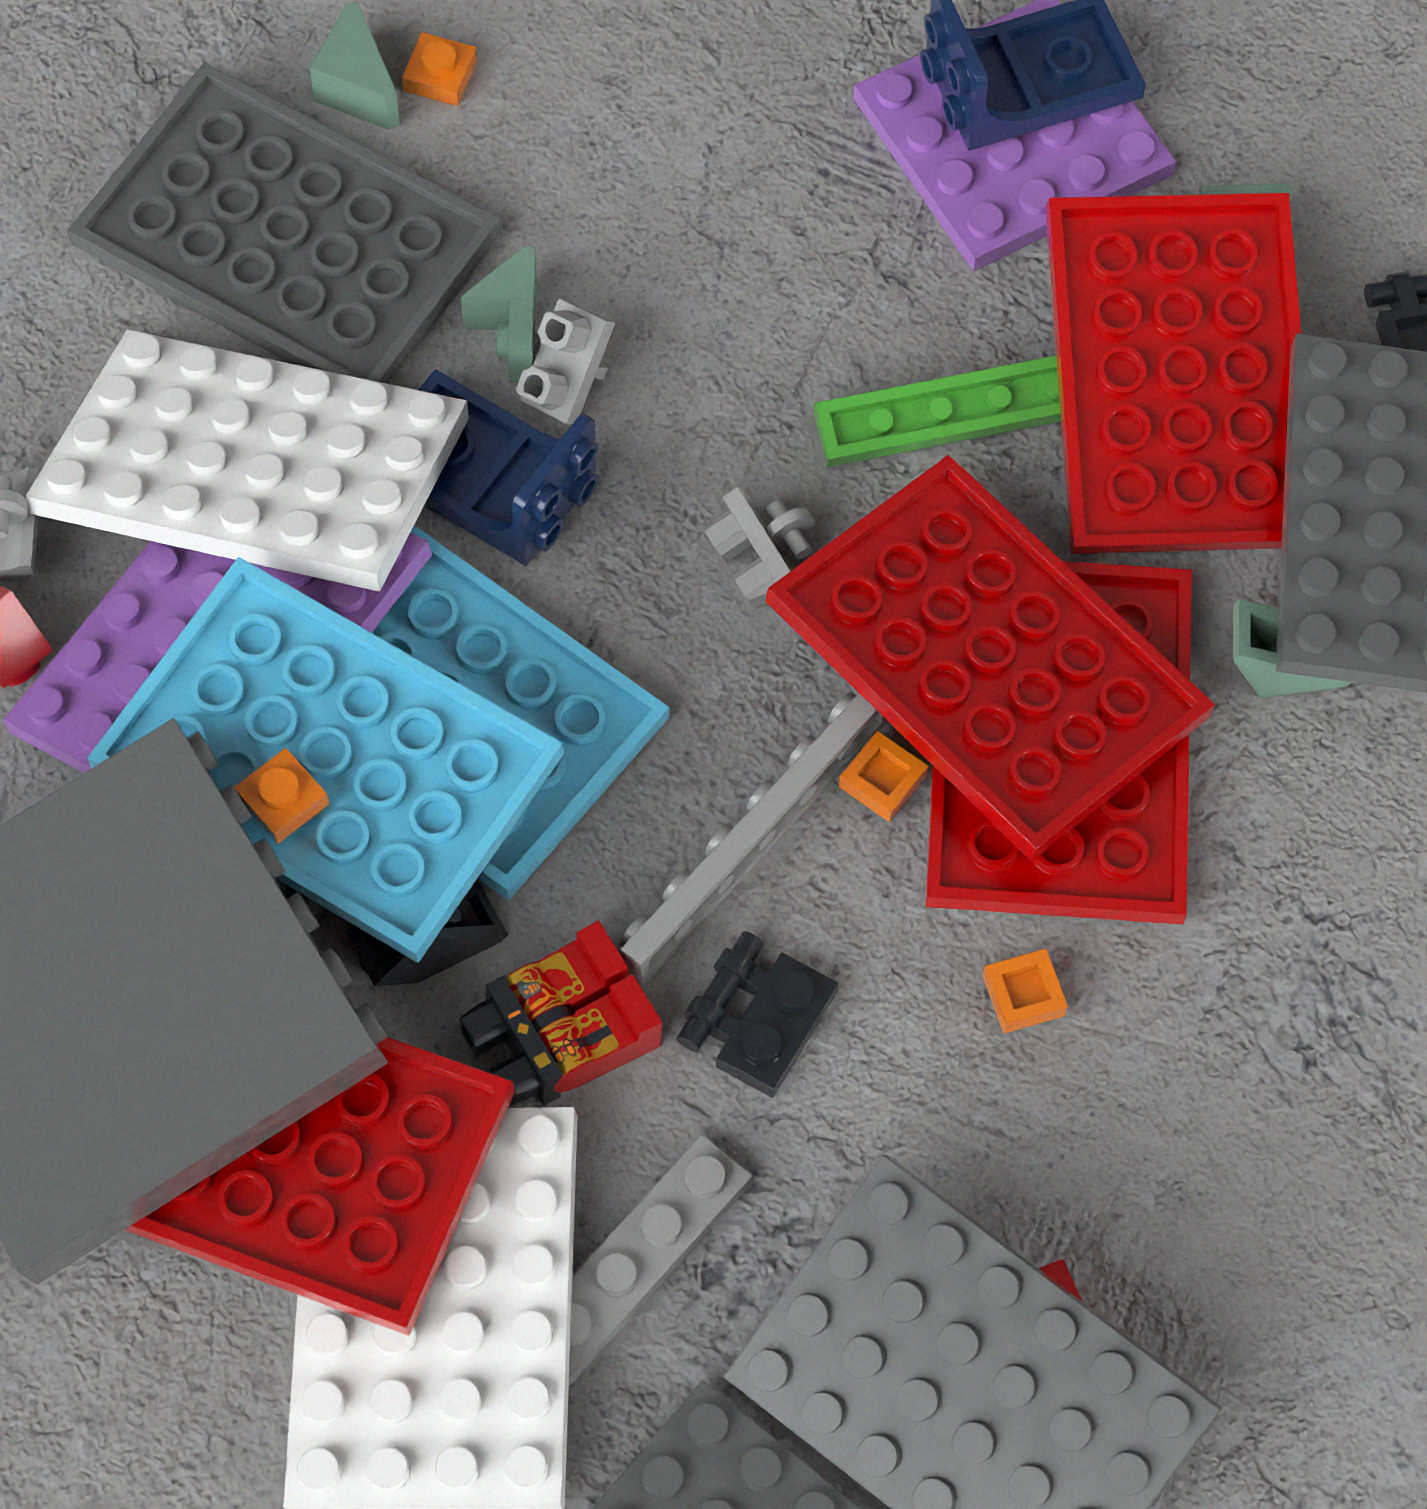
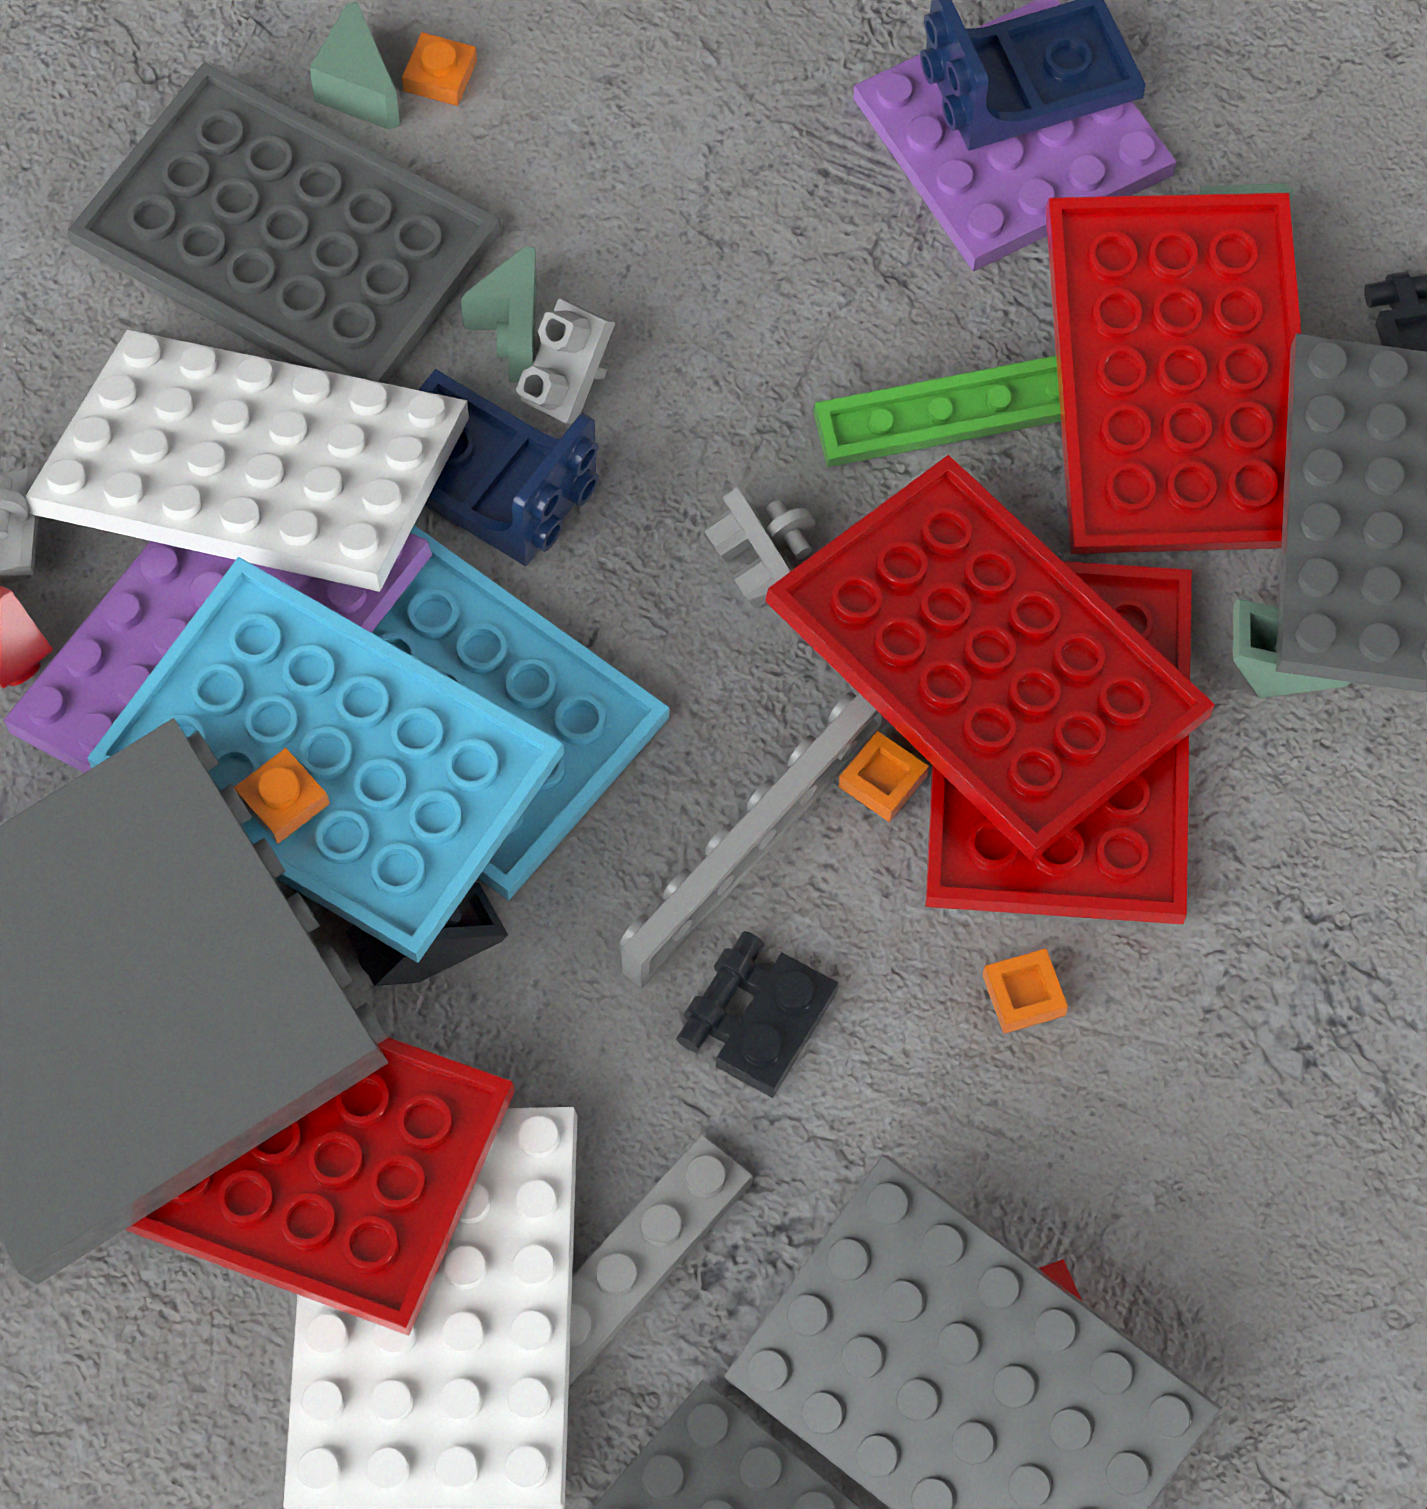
hips [459,920,662,1106] -> none

